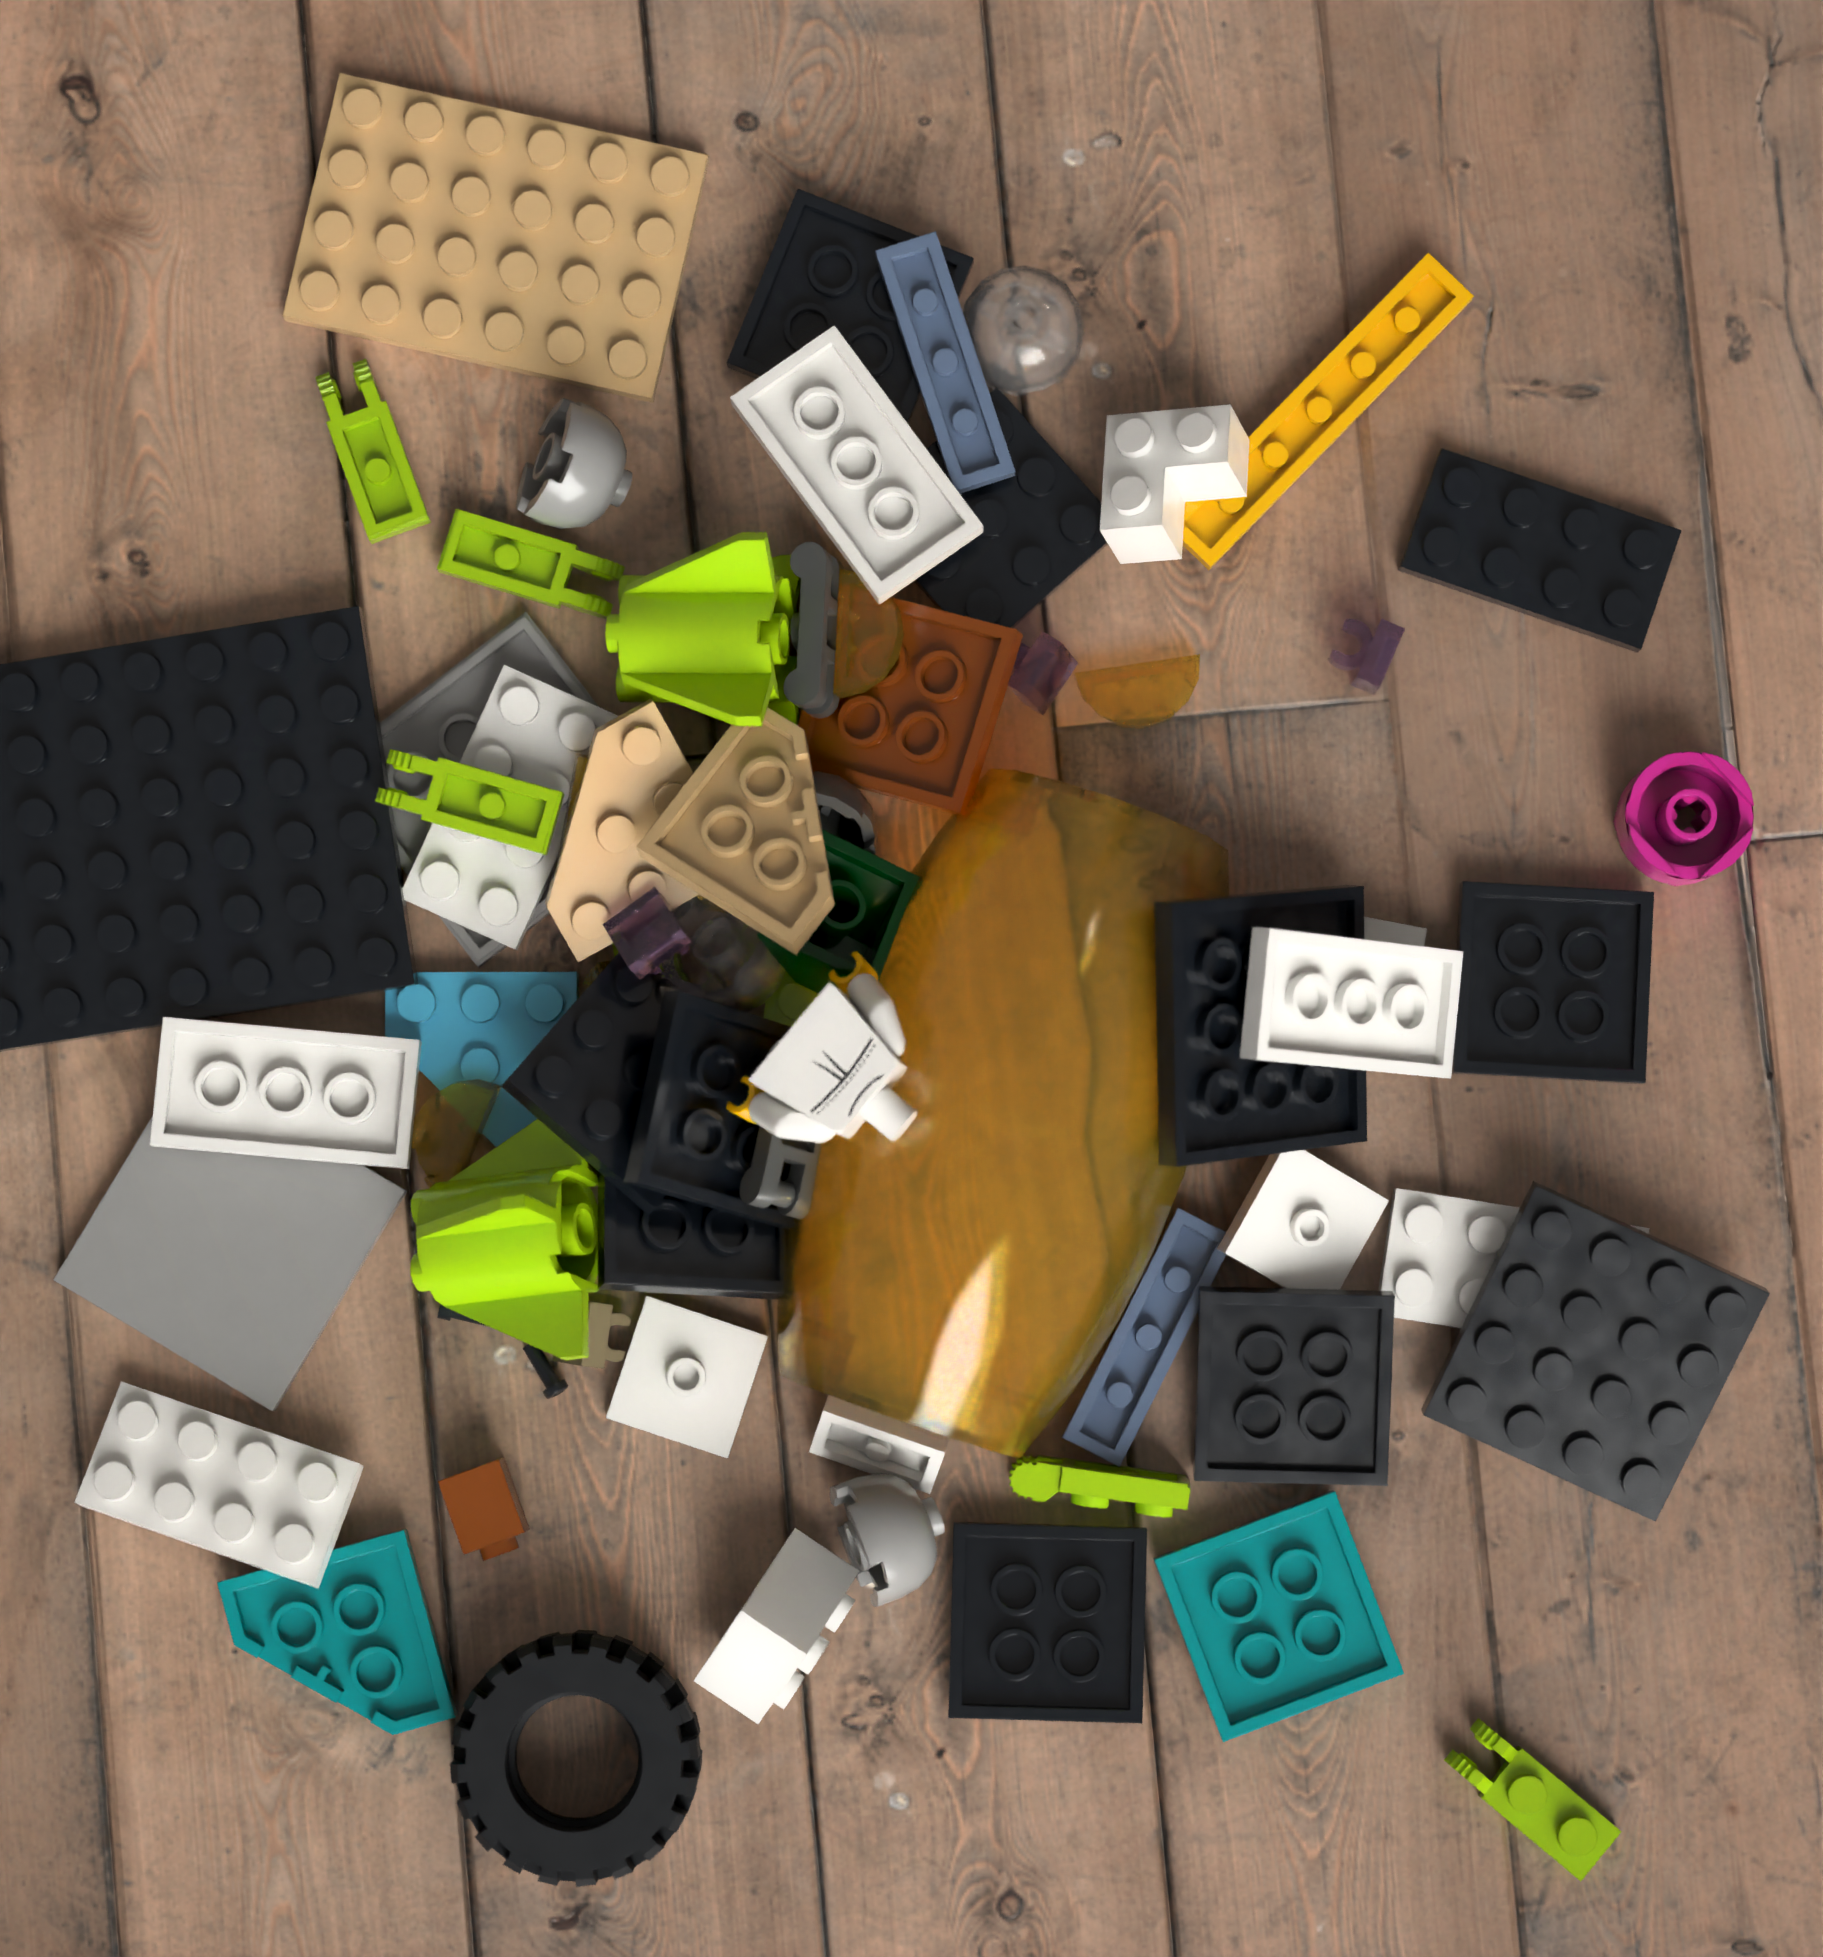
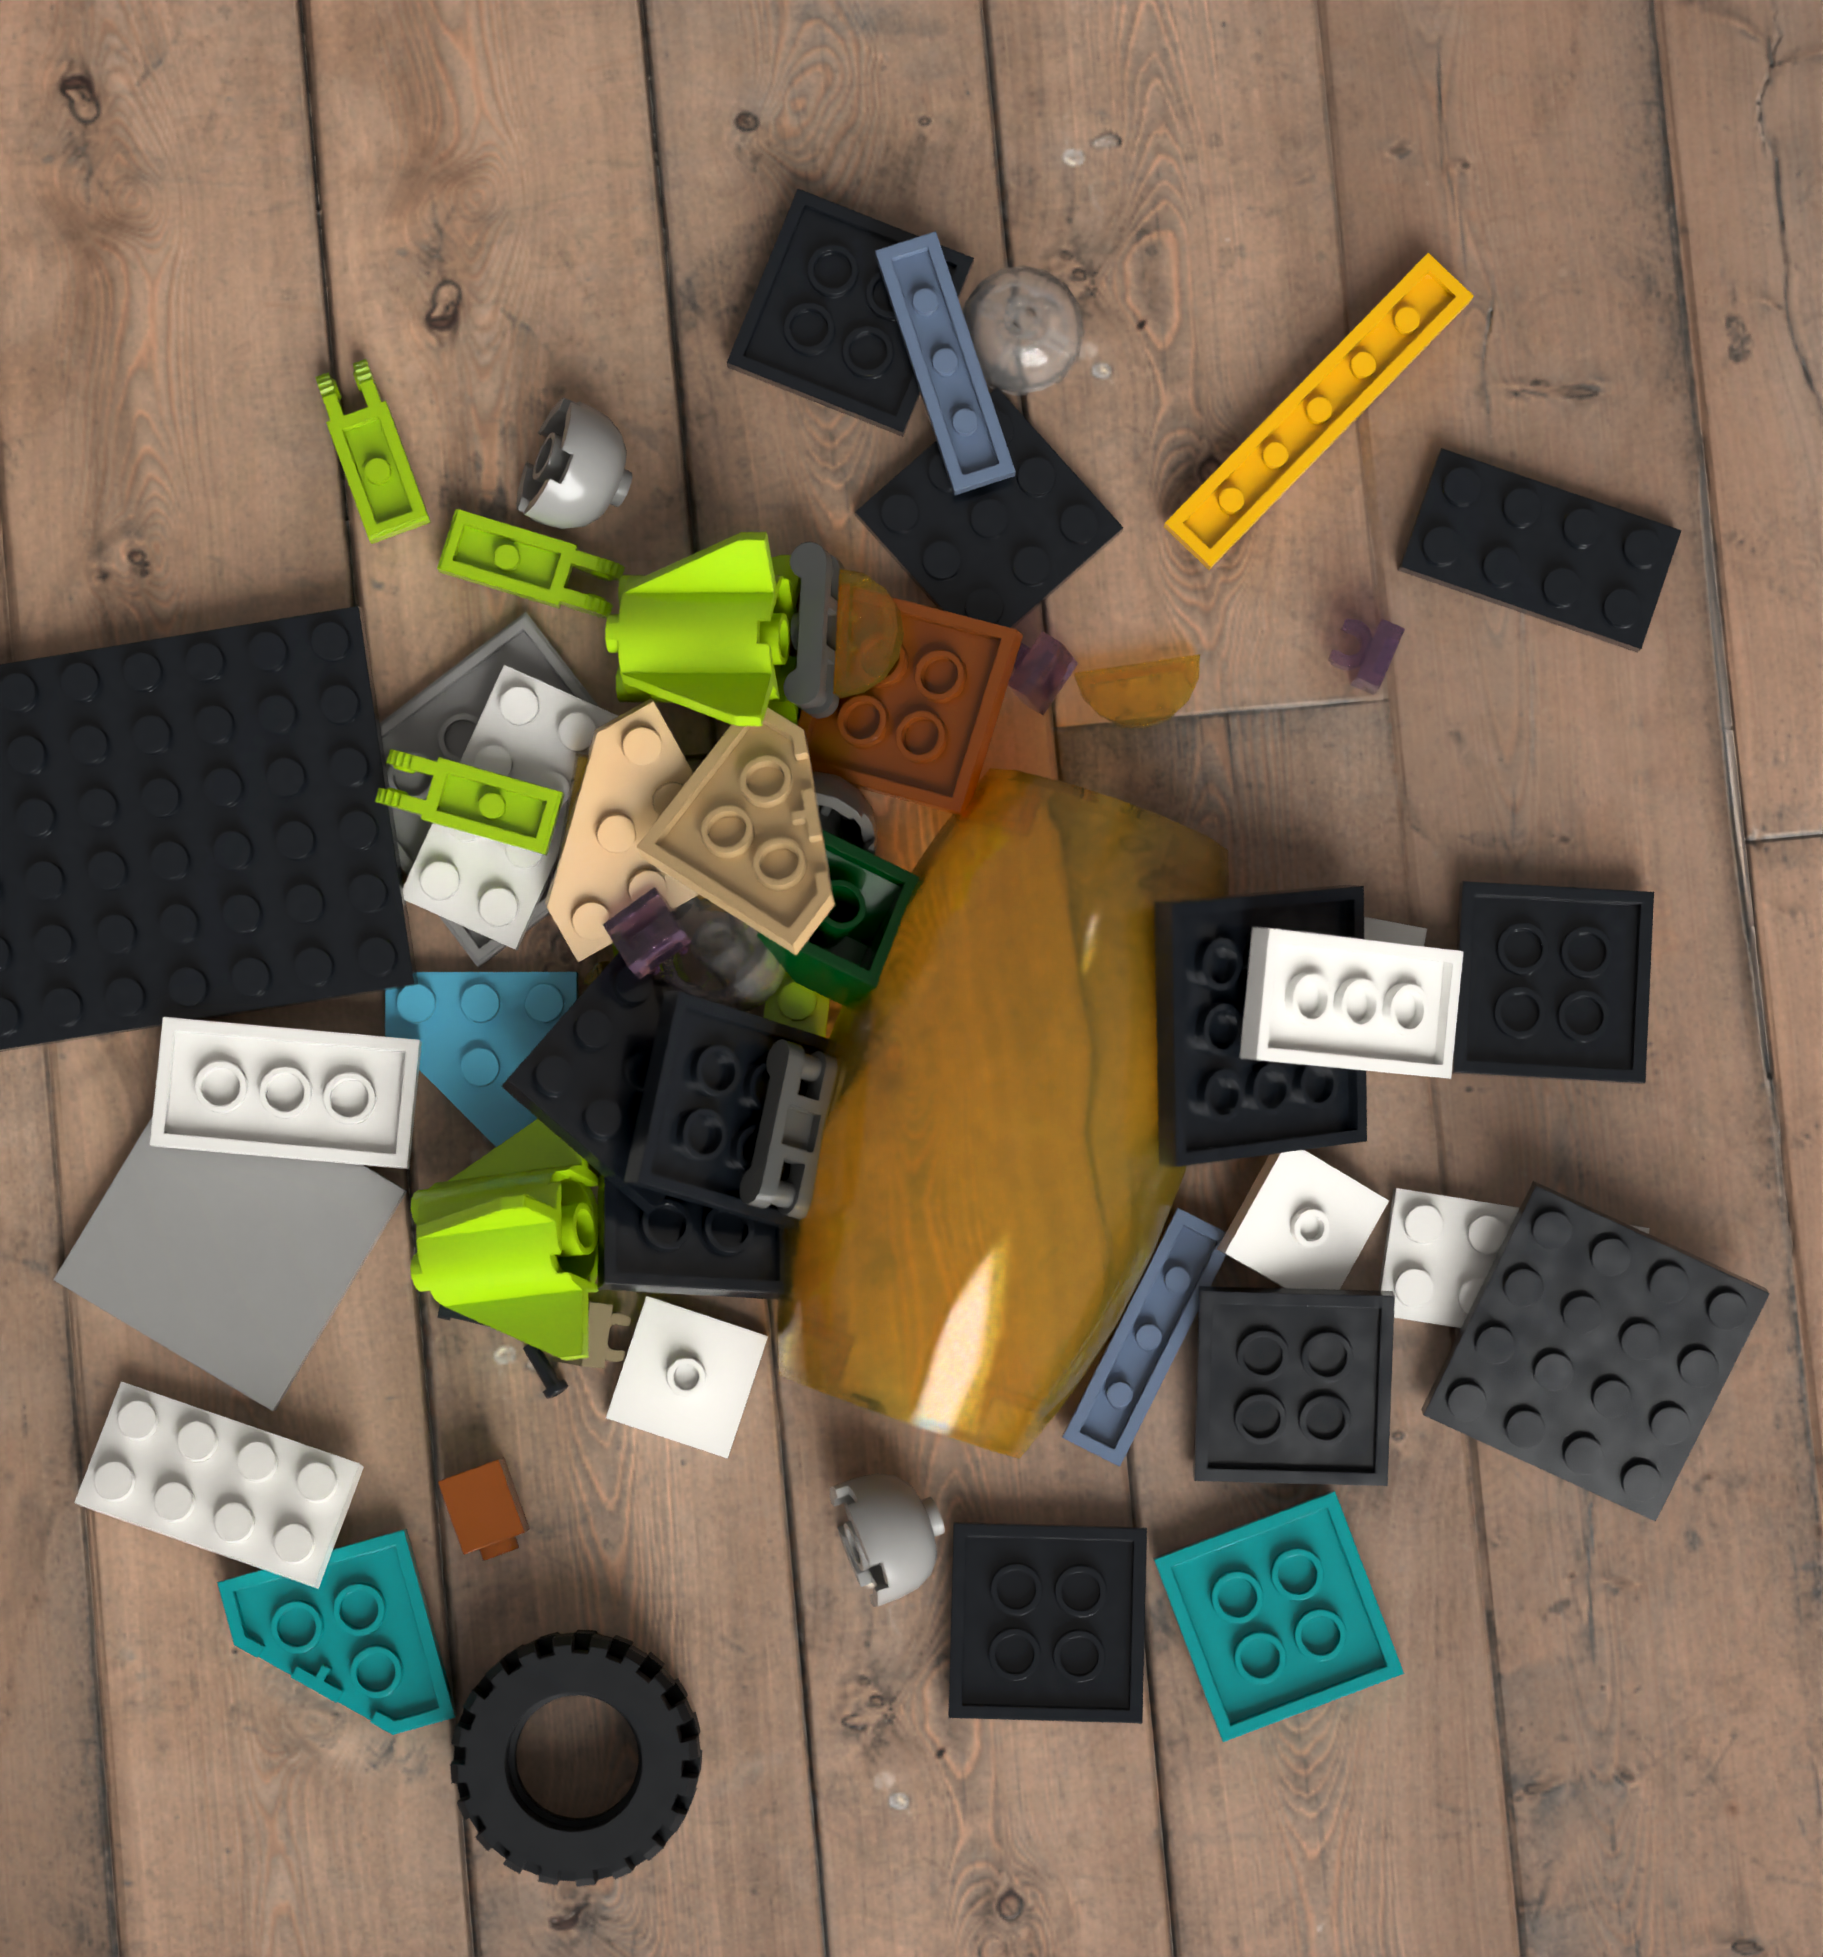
tan plate [282,73,709,403] -> none
clear yellow tile [412,1079,501,1187] -> none
white brick [694,1528,859,1724] -> none
white torso [726,951,918,1143] -> none
white plate [730,325,983,605] -> none
white plate [809,1393,951,1494] -> none
lime hinge [1009,1454,1191,1517] -> none
white brick [1100,404,1250,564] -> none
lime hinge [1444,1718,1622,1881] -> none
dark pink brick [1613,752,1754,886] -> none

